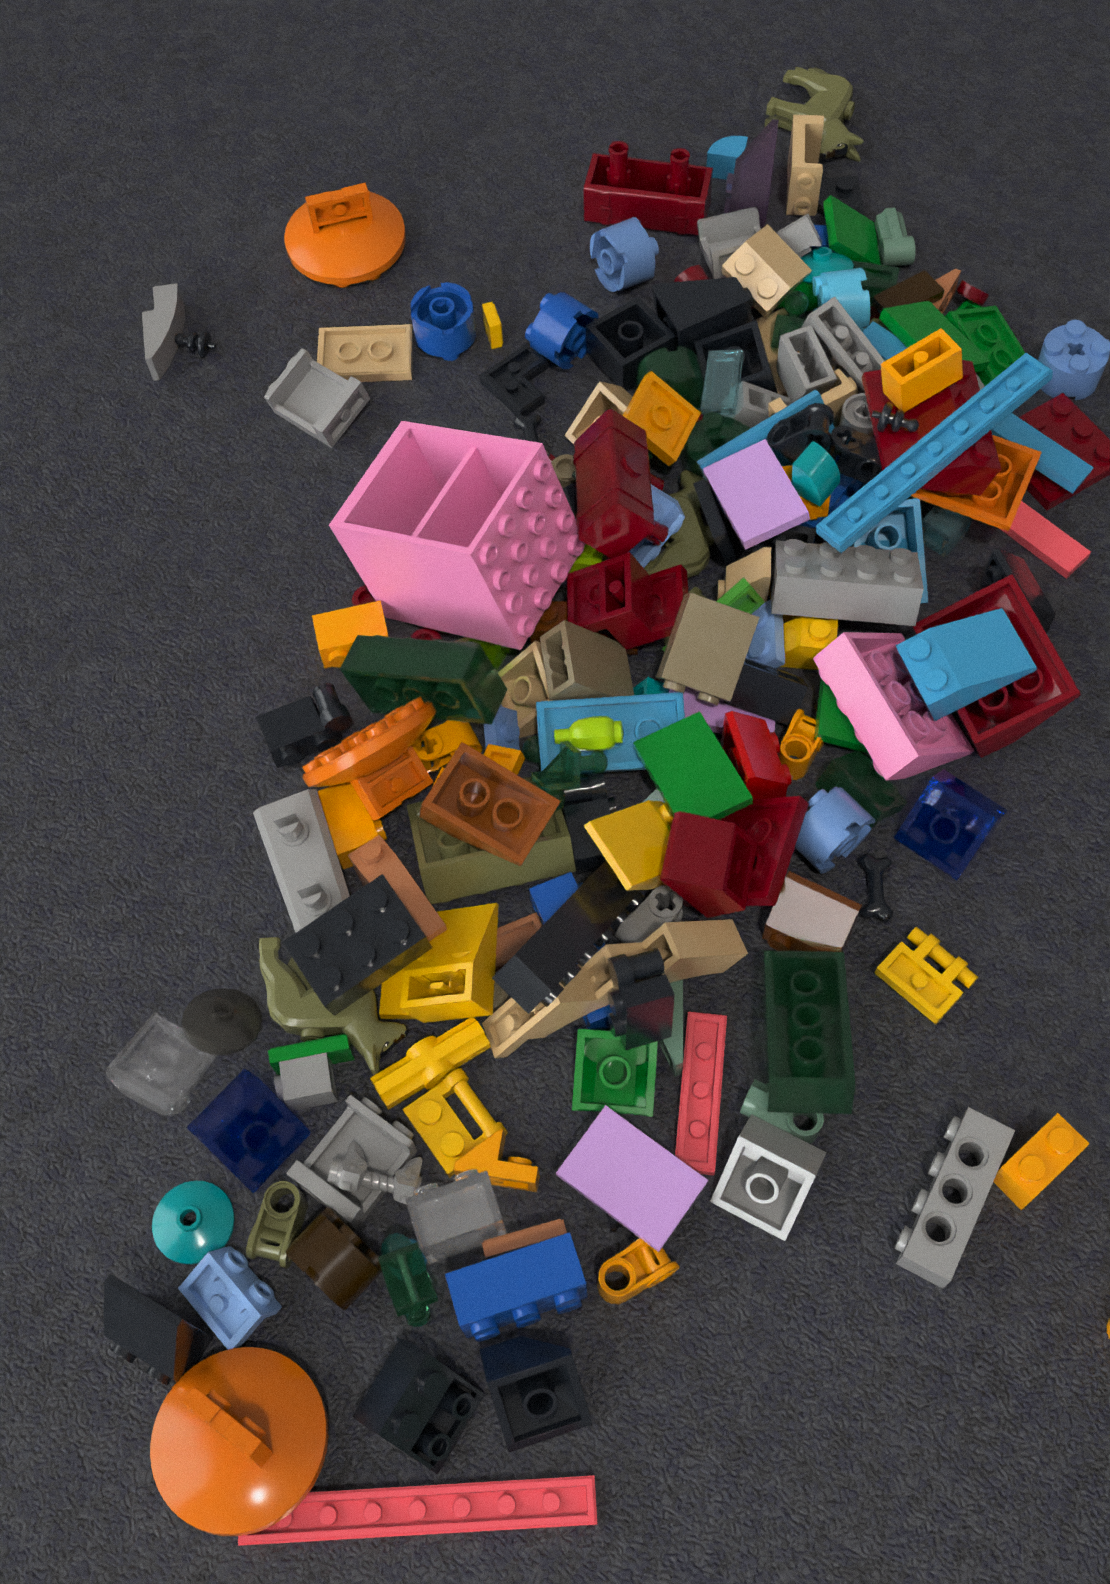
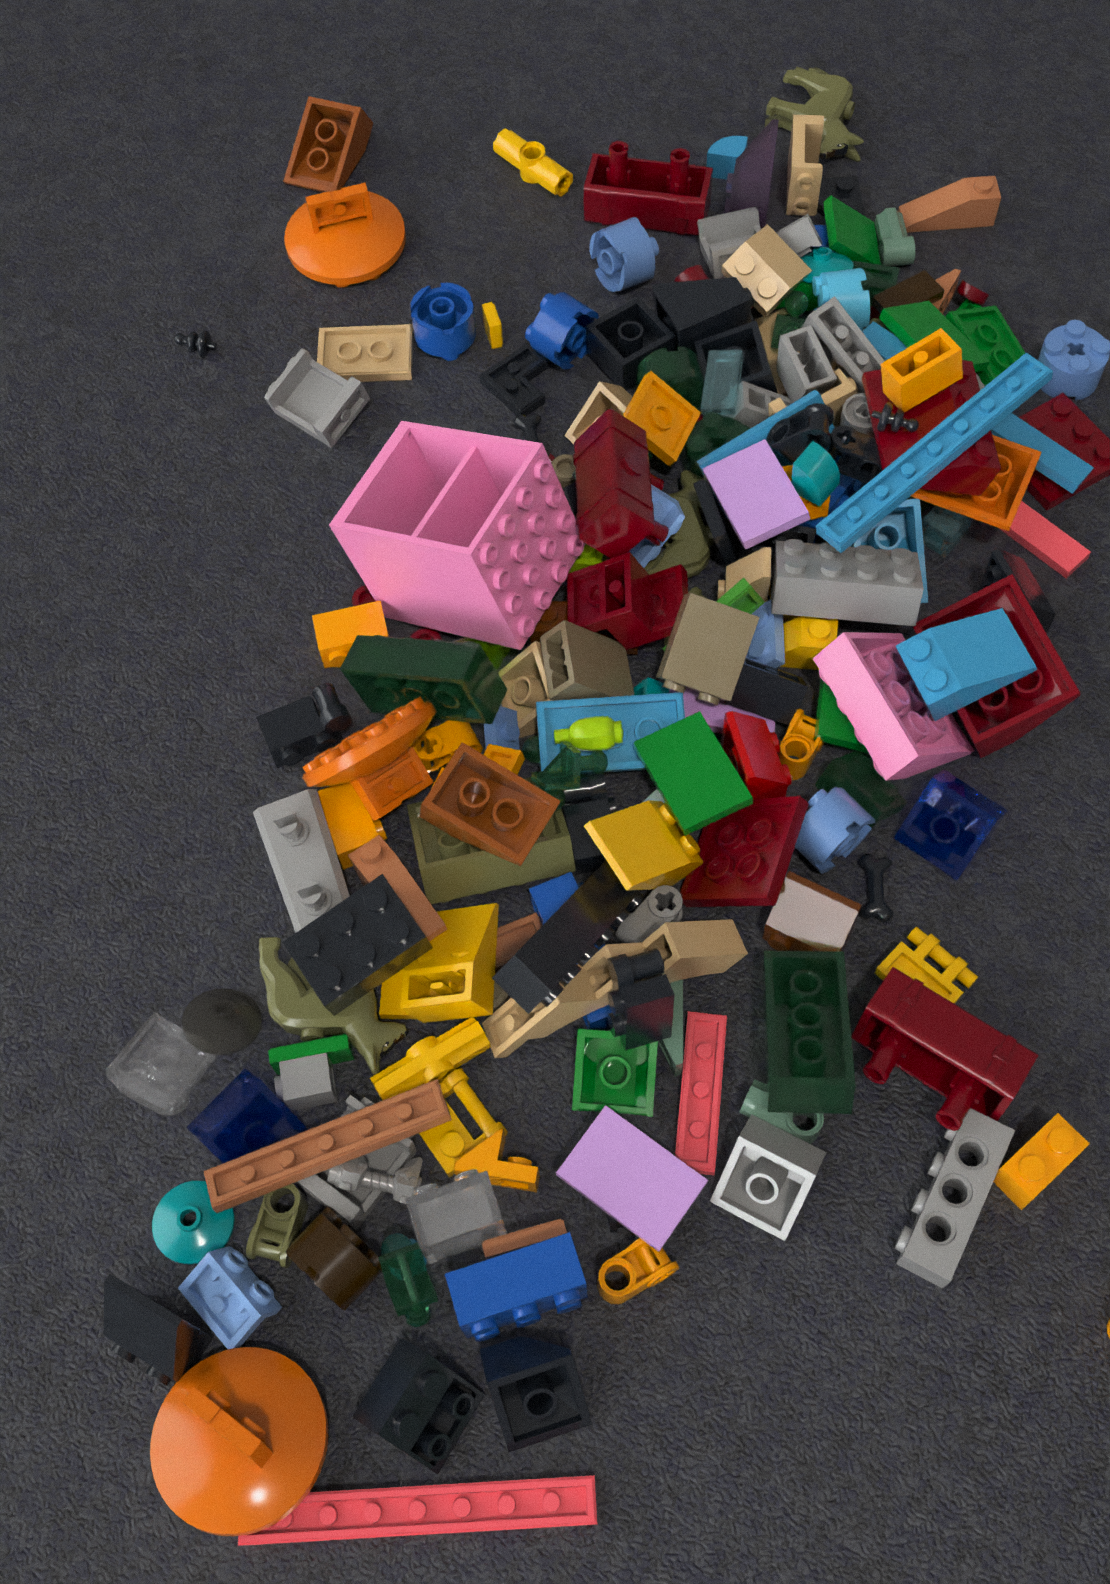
light grey slope [142,283,185,381] -> none
dark red slope [660,811,757,918] -> none
none -> nougat tile [204,1079,452,1213]
none -> dark orange slope [283,96,373,192]
none -> yellow piece [493,128,573,197]
none -> dark red piece [851,967,1038,1131]
none -> nougat slope [898,176,1001,233]

